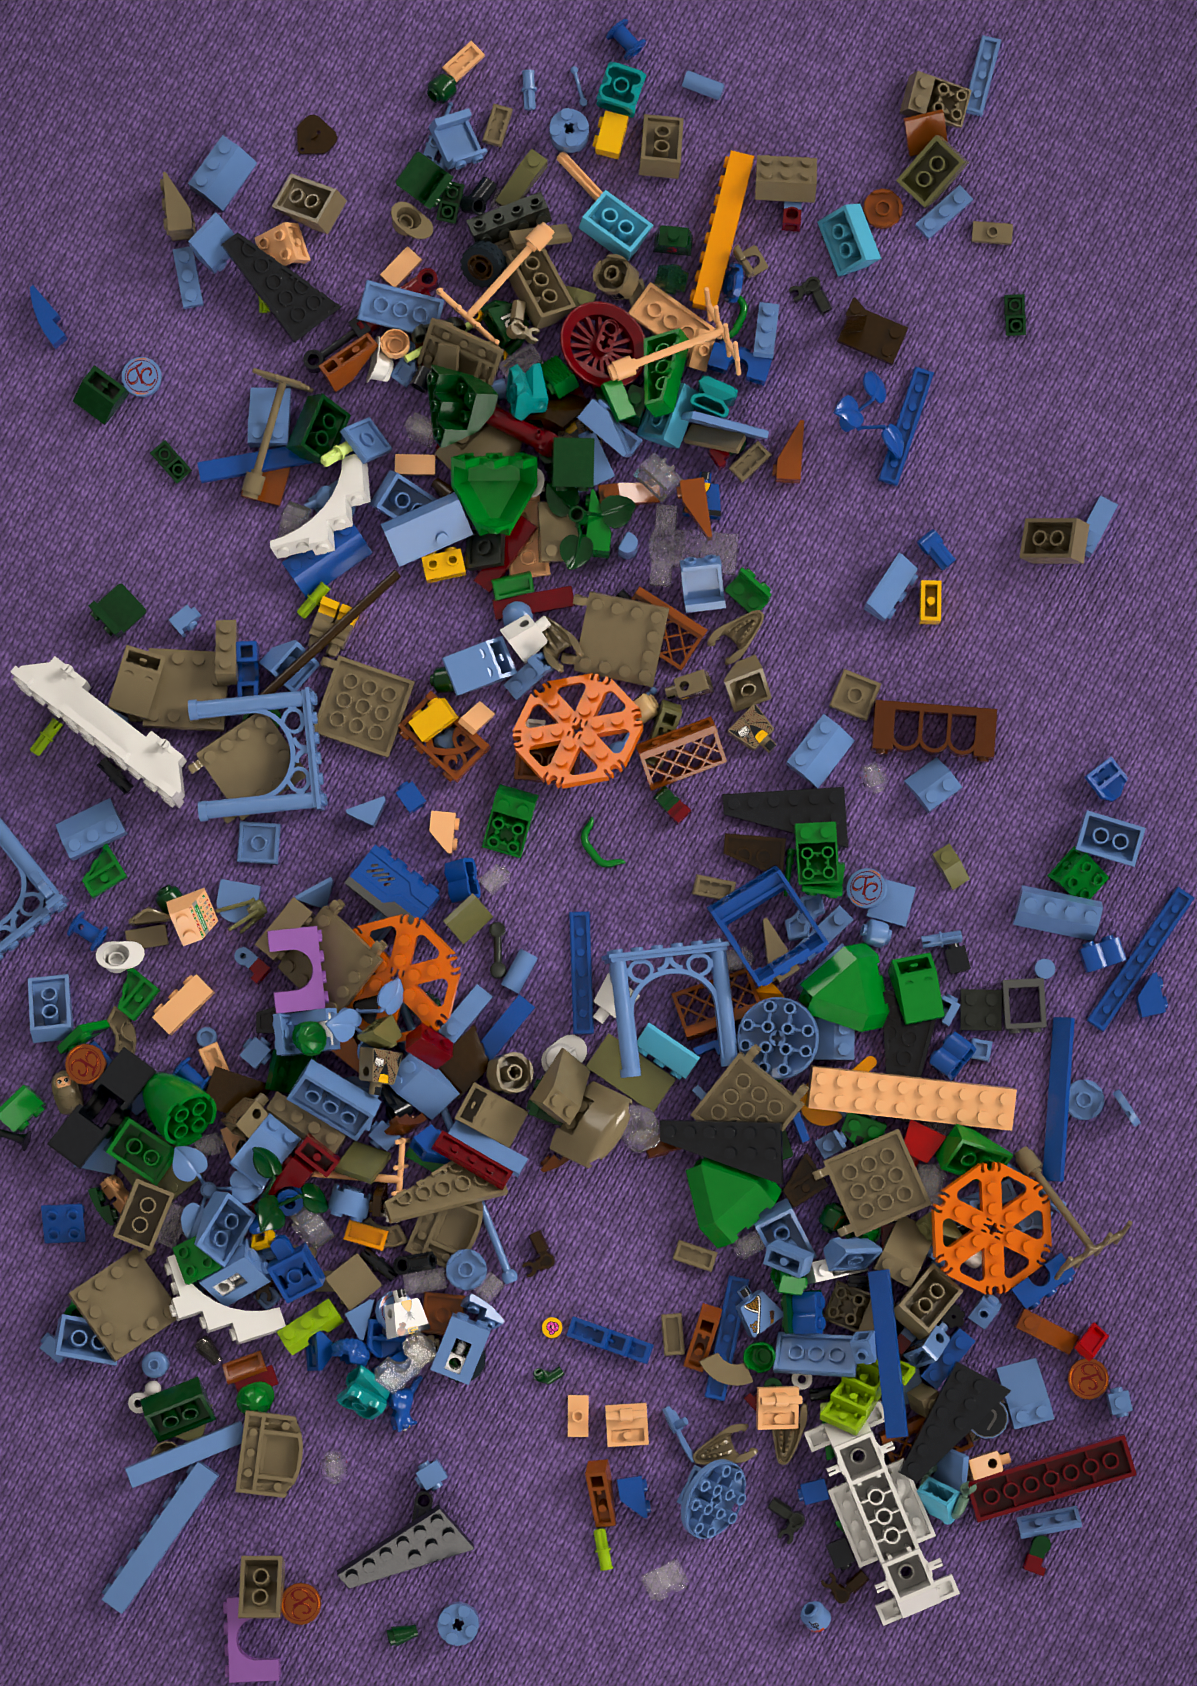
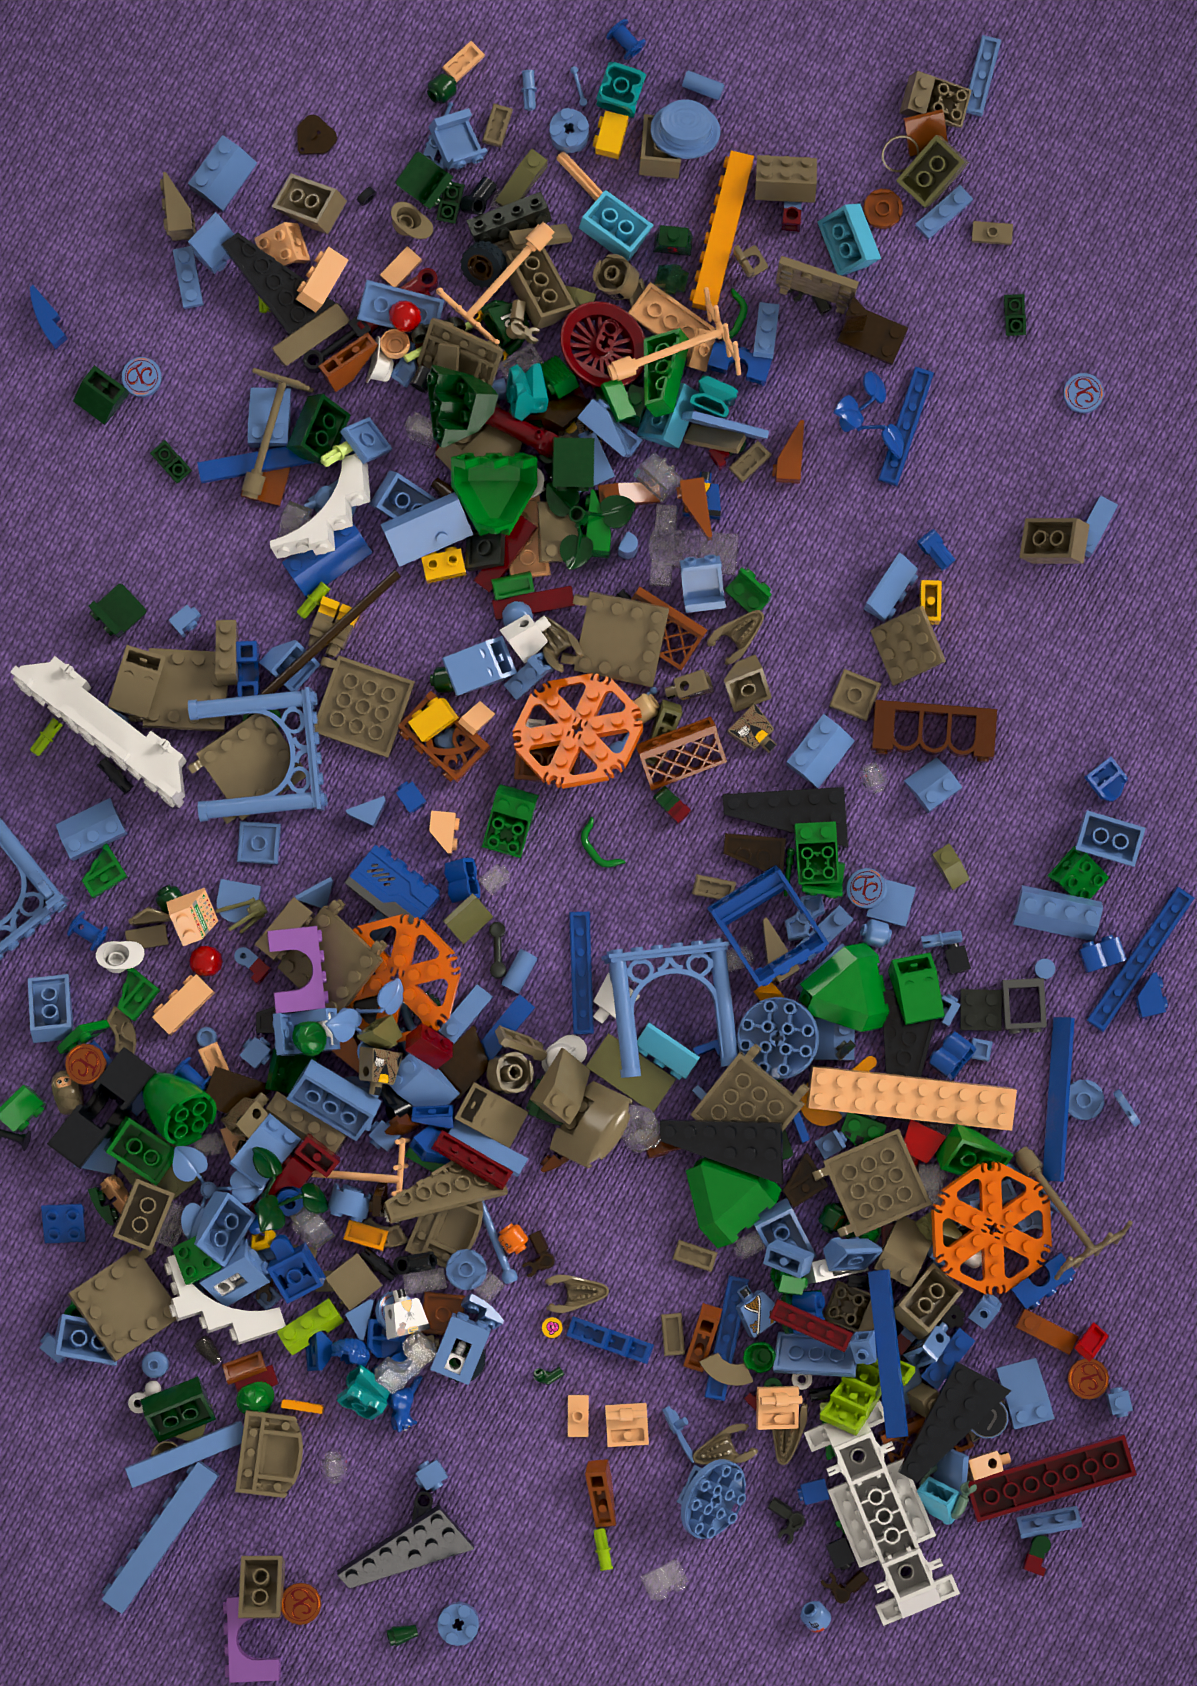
olive tile [335,1141,391,1184] -> none
light nougat tile [395,454,436,476] -> none
blue slope [617,1475,651,1518] -> none
dark orange fence [671,968,760,1042] -> none
blue tile [723,263,743,304] -> none
none -> red hair [189,946,223,976]
none -> dark tan slope [272,303,350,366]
none -> light orange tile [281,1399,324,1414]
none -> light nougat brick [296,247,348,313]
none -> black tile [357,186,376,206]
none -> red hair [389,300,421,332]
none -> blue slope [411,1105,454,1128]
none -> dark tan hinge [495,1026,547,1061]
none -> orange head [498,1223,528,1255]
none -> dark tan animal [545,1274,609,1313]
none -> medium blue piece [650,100,720,159]
none -> dark red tile [769,1299,853,1352]
none -> dark tan plate [776,256,859,314]
none -> pearl dark grey plate [835,1040,856,1061]
none -> dark tan plate [870,606,946,686]
none -> dark tan piece [881,135,919,172]
none -> medium blue tile [1063,373,1104,414]

